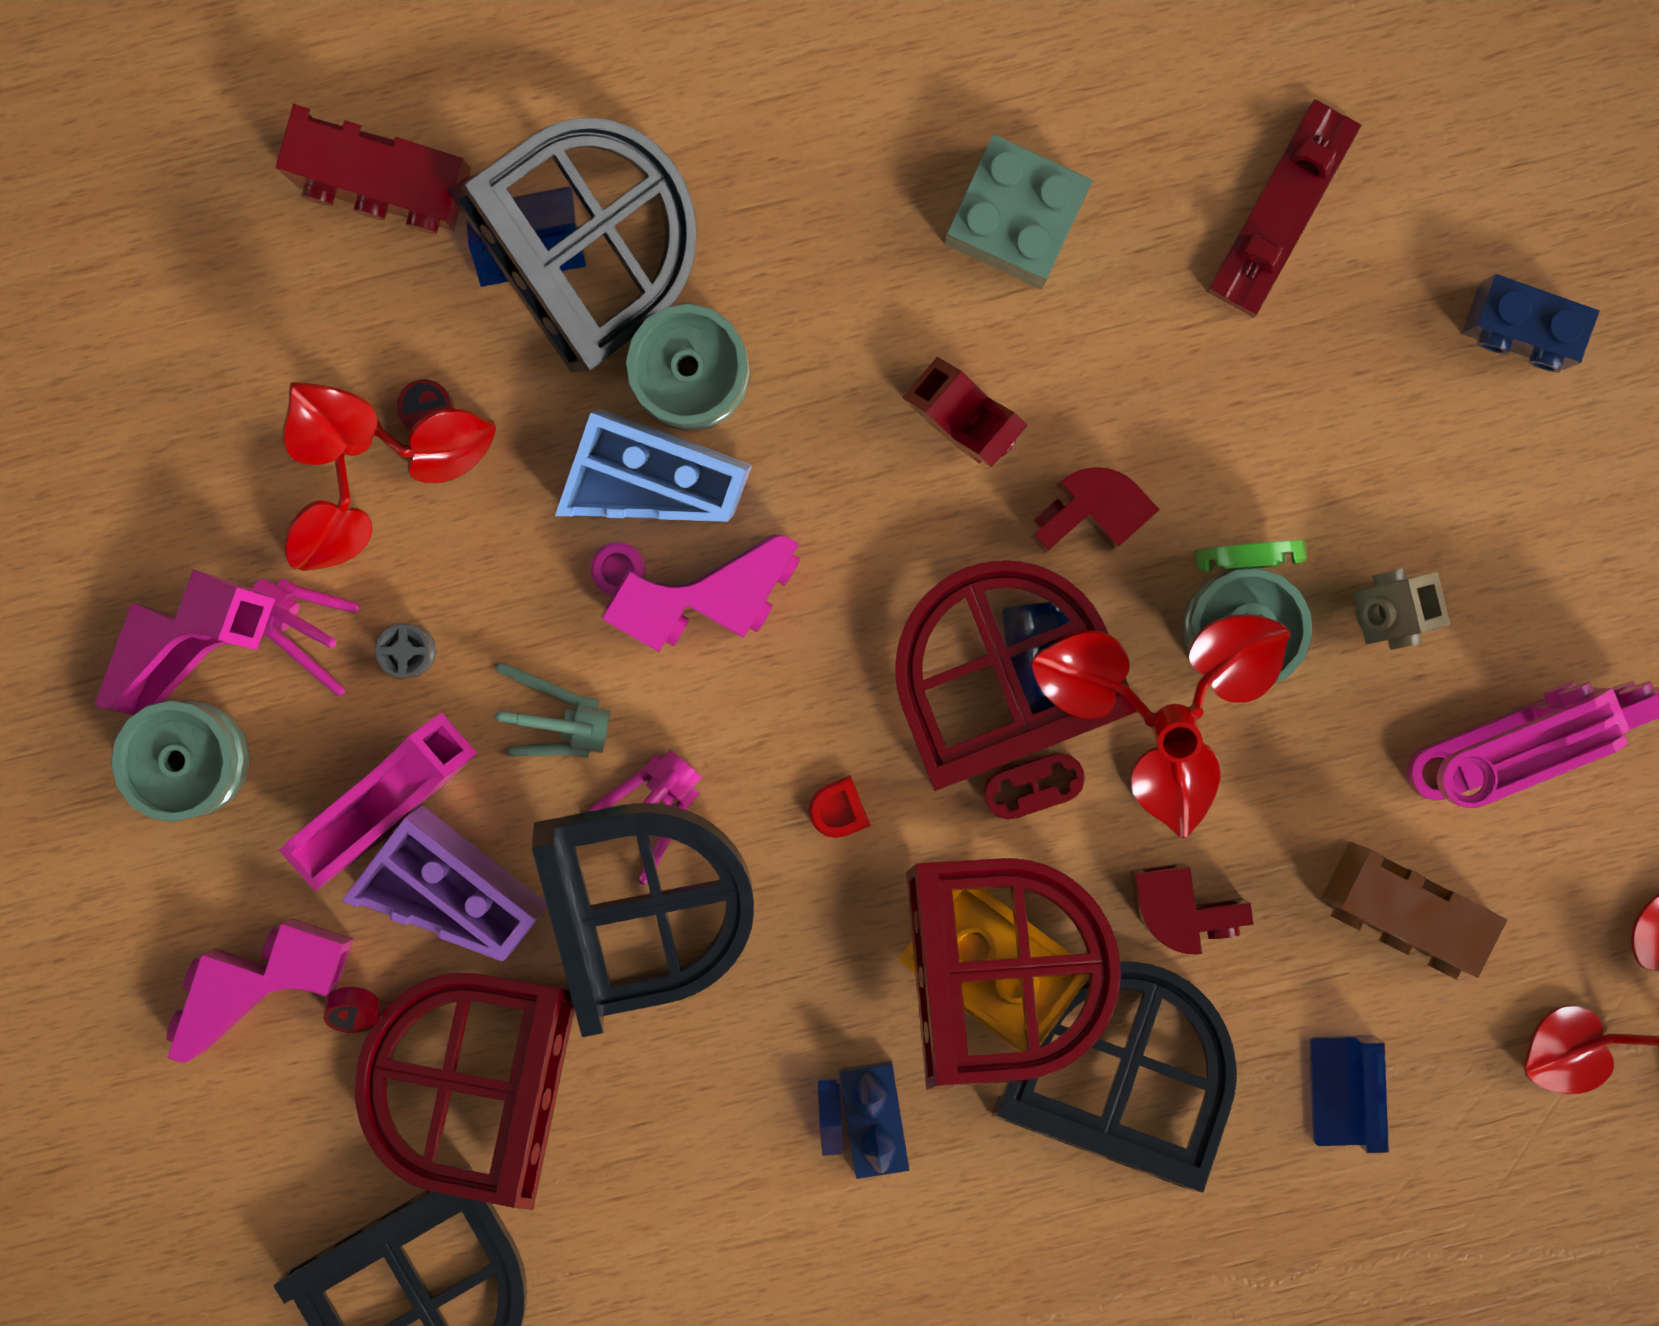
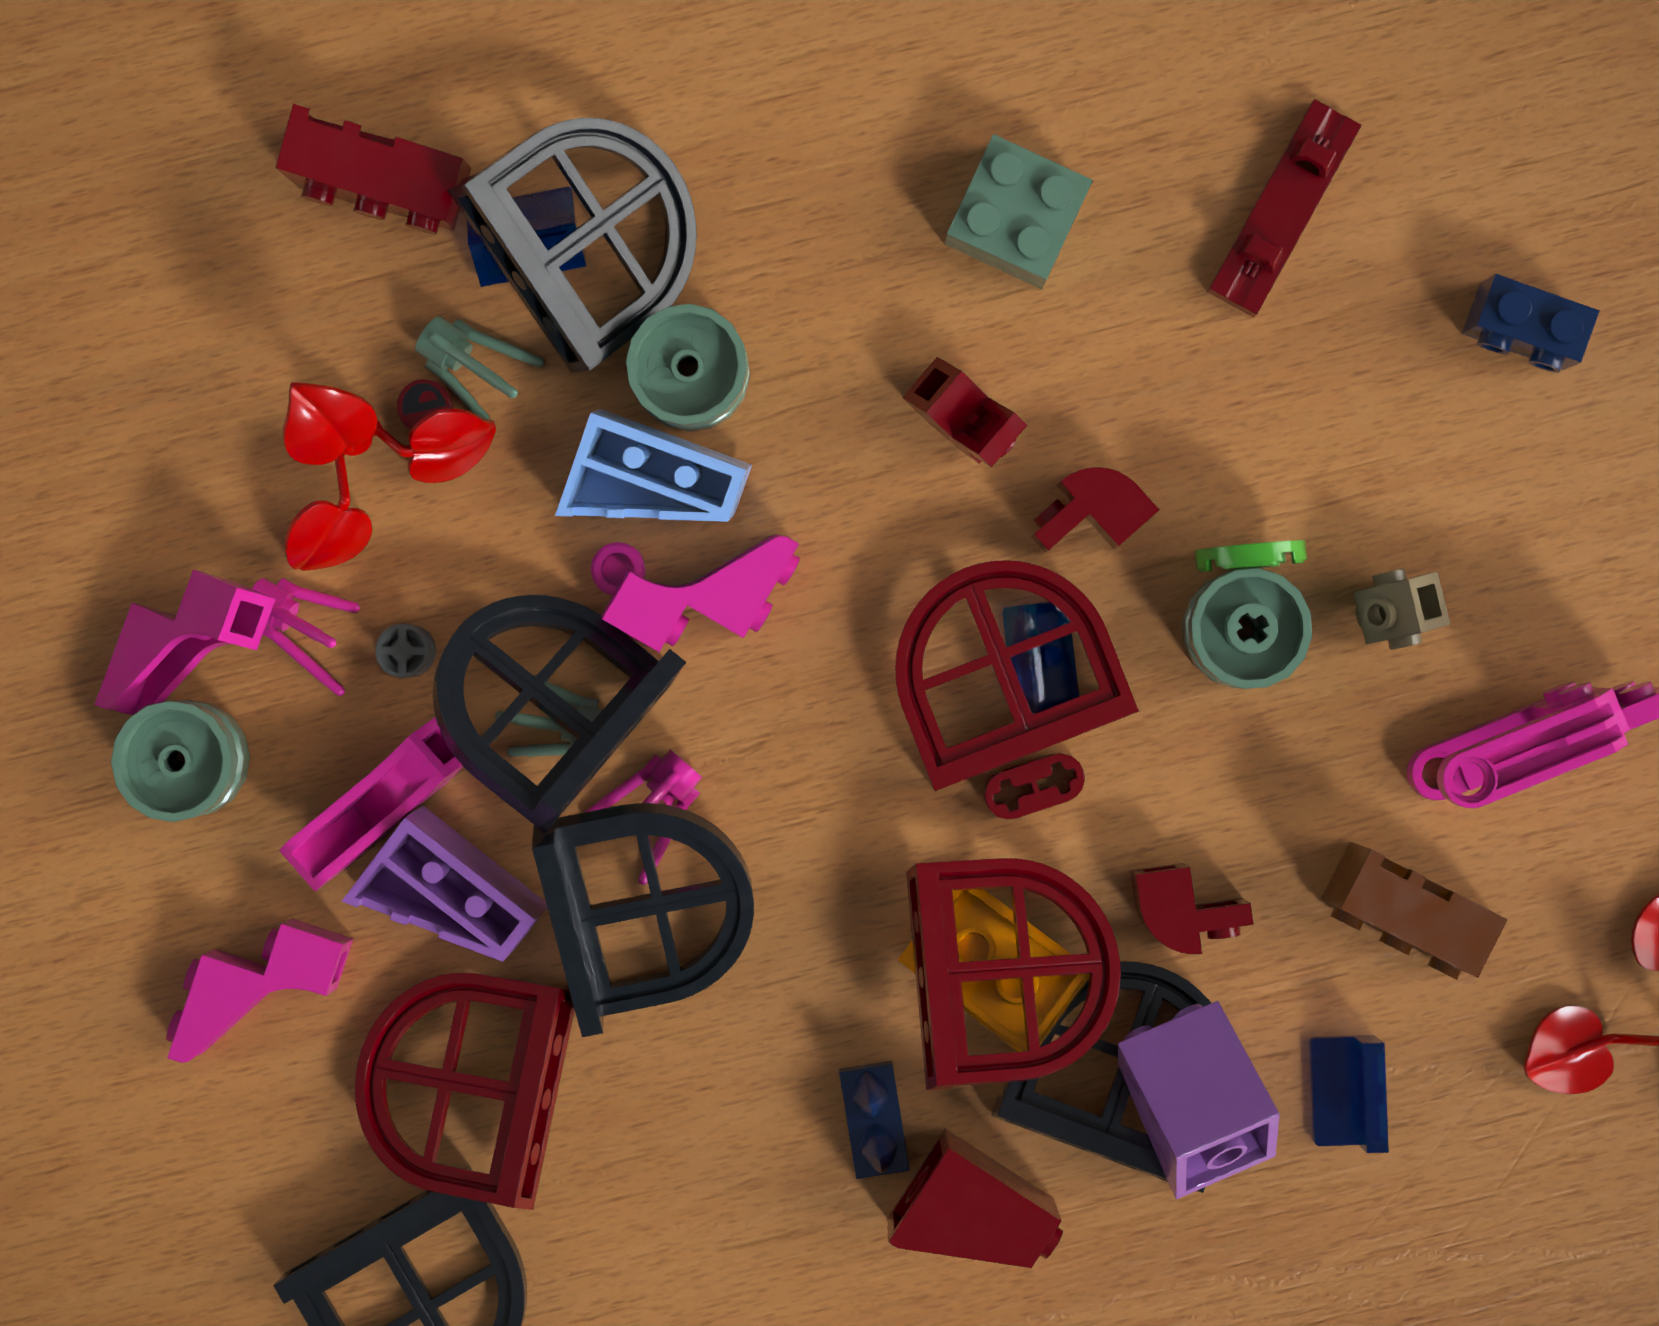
dark red tile [323,987,379,1033] -> none
red tile [809,775,871,838] -> none
clear blue tile [818,1079,844,1156] -> none
red plant [1032,614,1290,839] -> none
none -> sand green plant [415,316,545,420]
none -> black window [433,595,686,833]
none -> dark red slope [887,1128,1063,1268]
none -> medium lavender slope [1118,1001,1280,1199]

